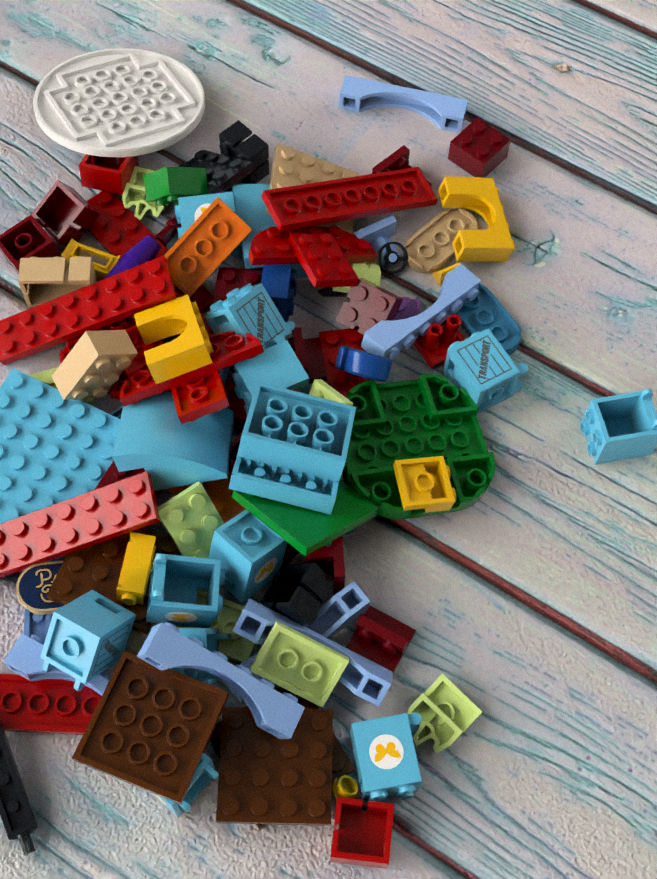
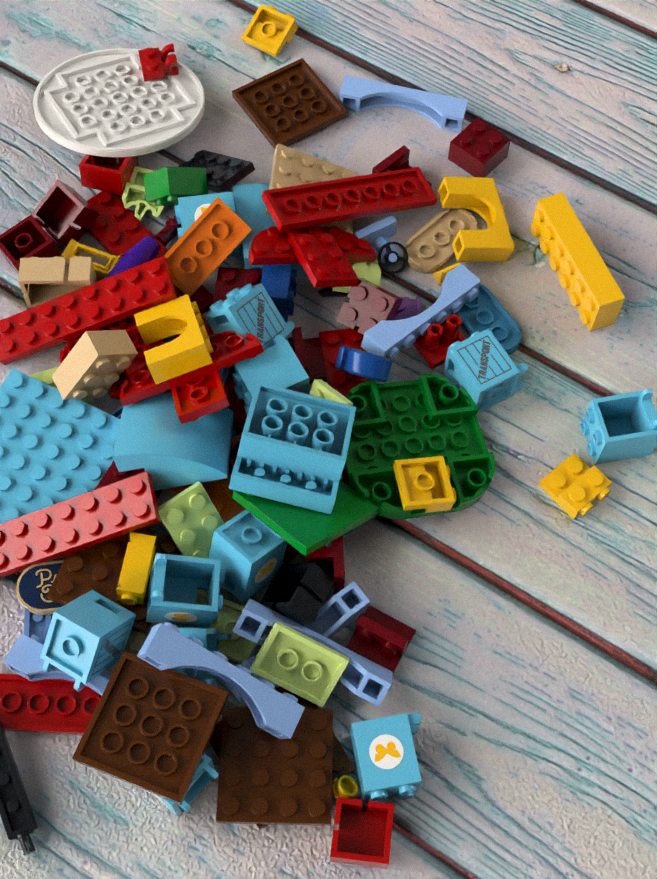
black piece [219,120,269,184] -> none
yellowish green plate [408,674,483,754] -> none
none -> red plate [138,44,179,82]
none -> reddish brown plate [232,58,348,149]
none -> yellow plate [241,4,298,58]
none -> yellow brick [530,192,625,332]
none -> yellow plate [538,453,612,520]

